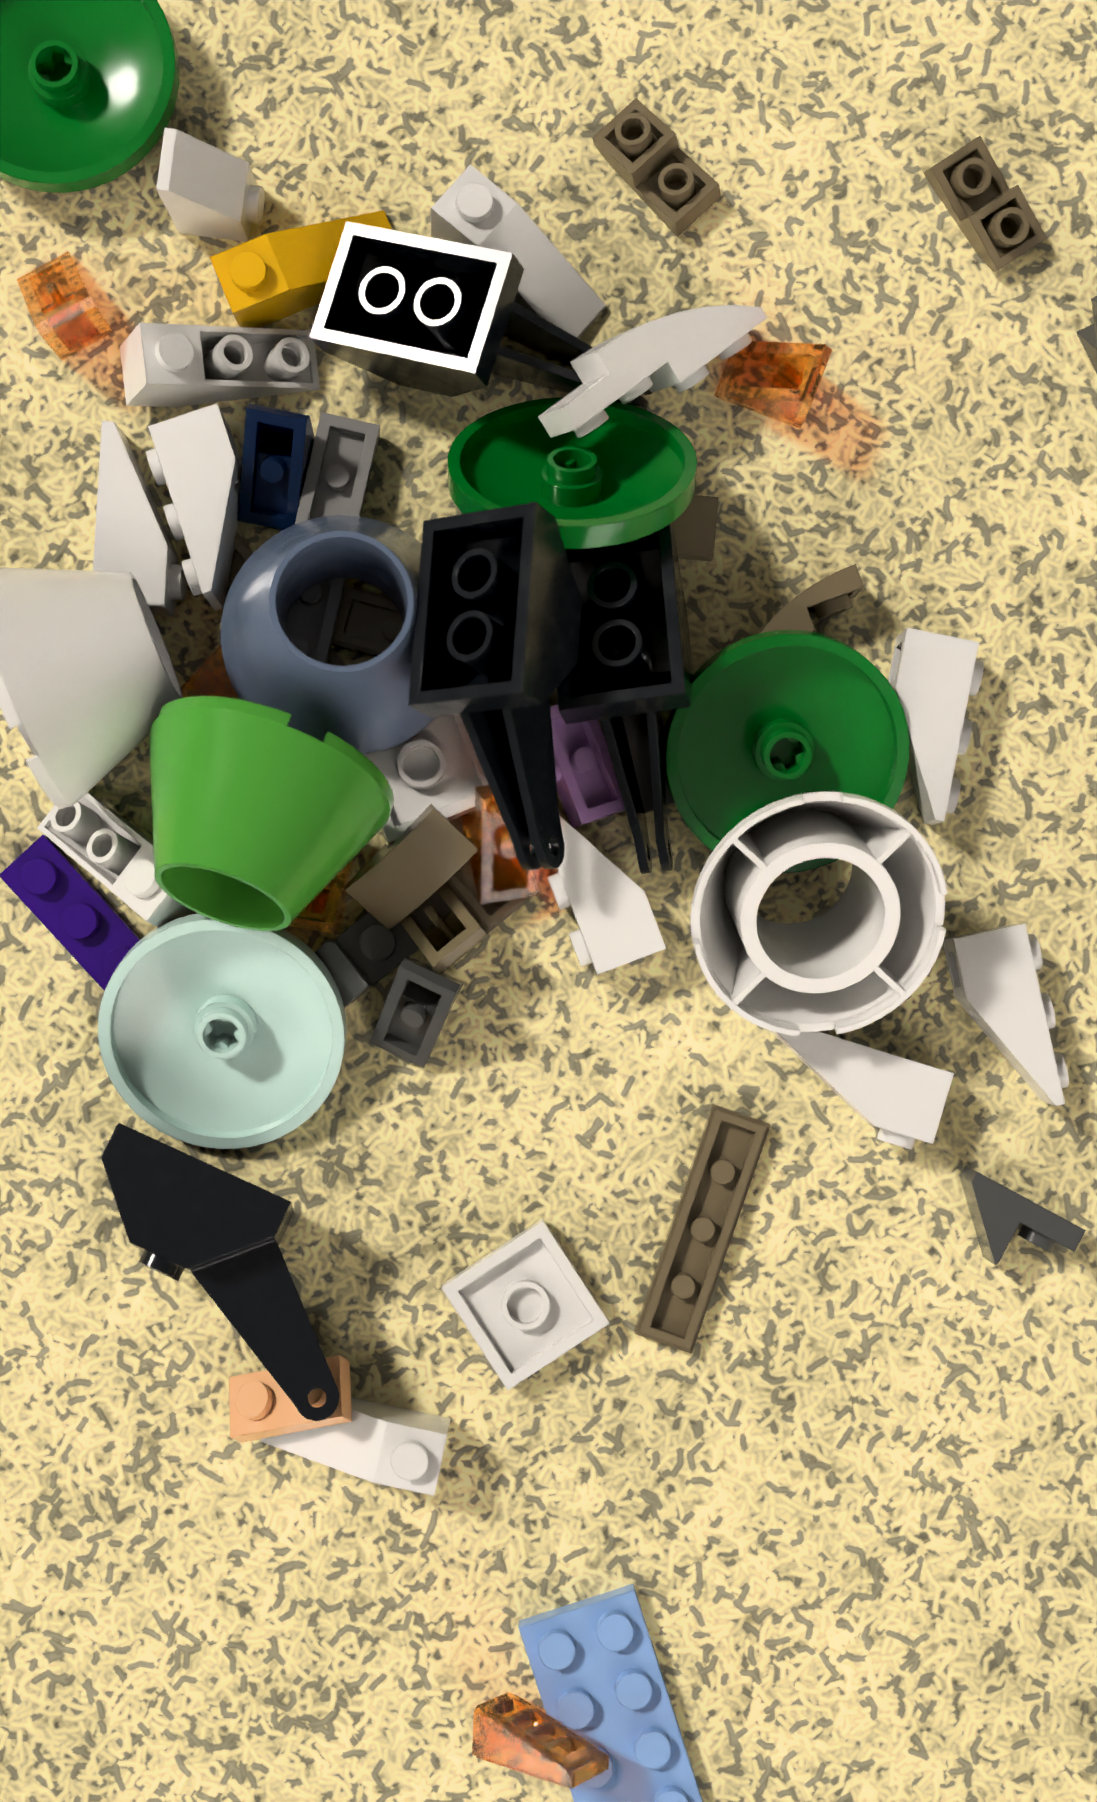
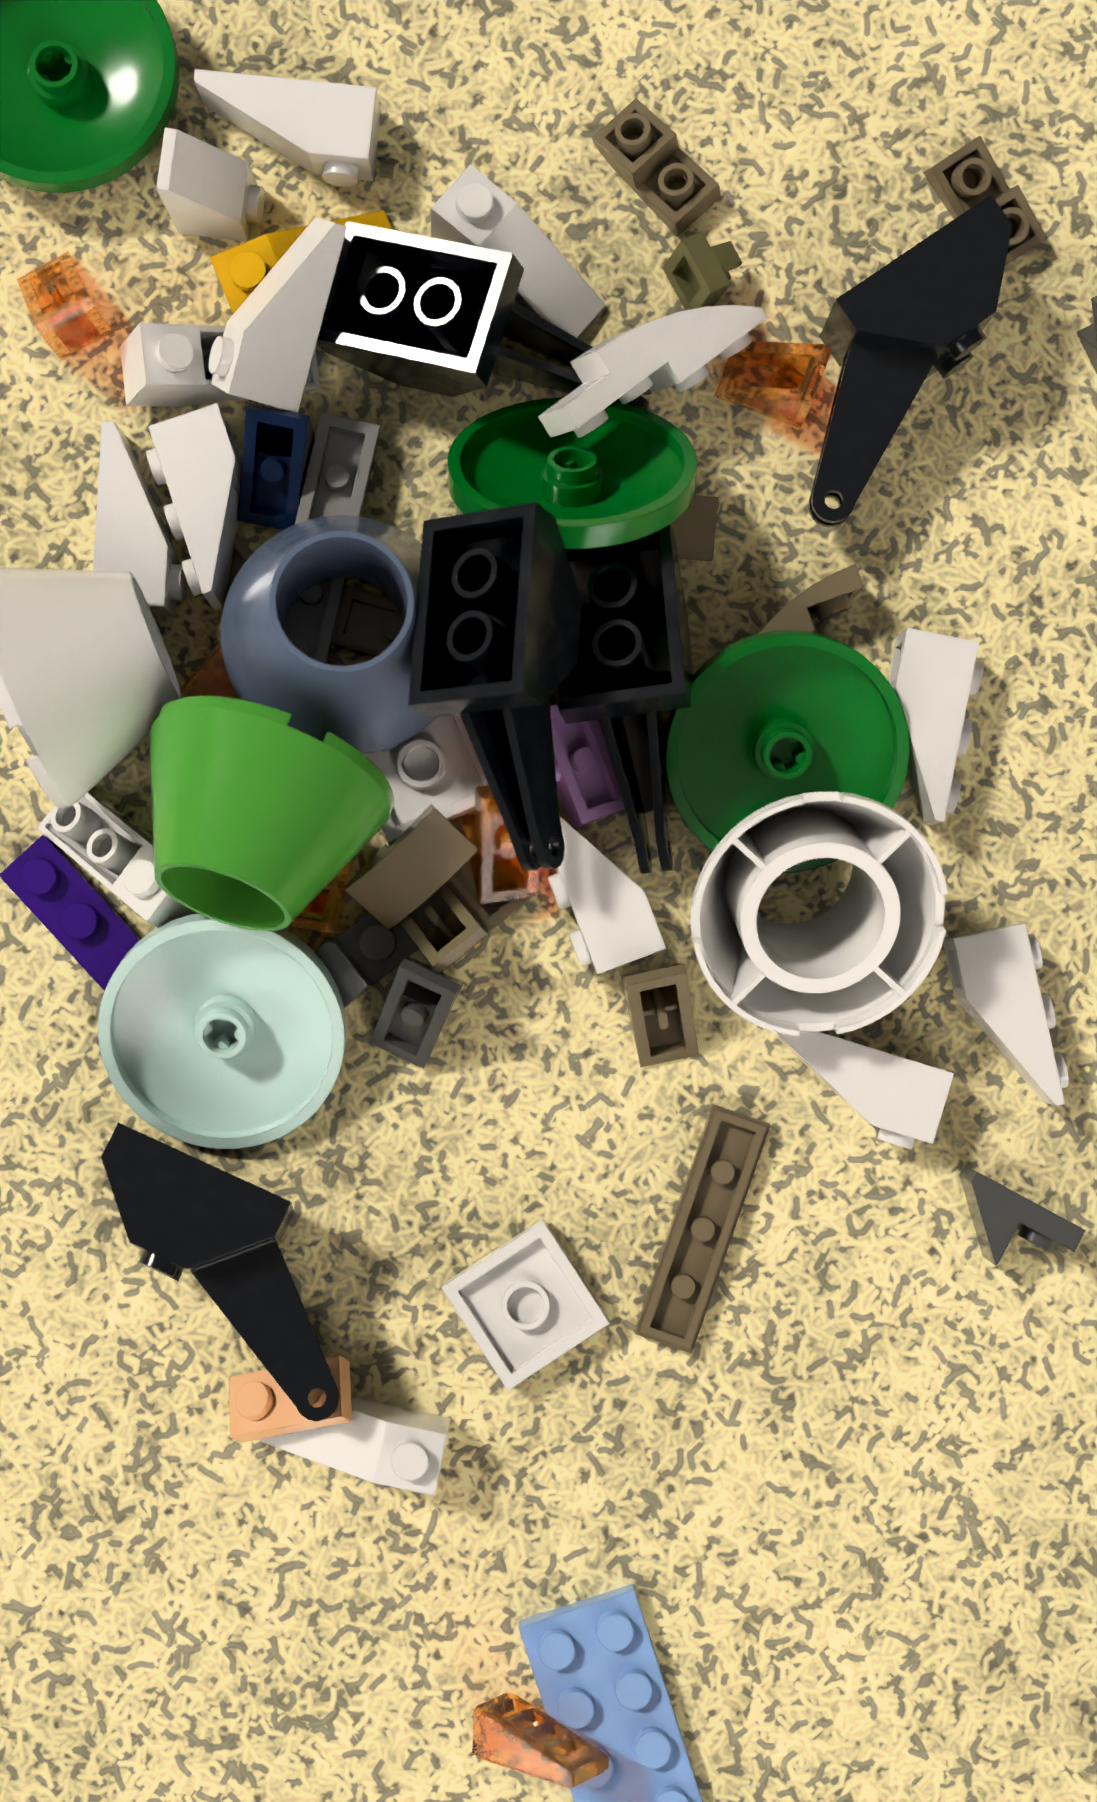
none -> white slope [194,69,381,187]
none -> white slope [209,217,347,413]
none -> clear smoke piece [376,157,400,179]
none -> dark tan slope [621,964,699,1067]
none -> olive tile [662,231,743,310]
none -> black slope [808,195,1012,528]

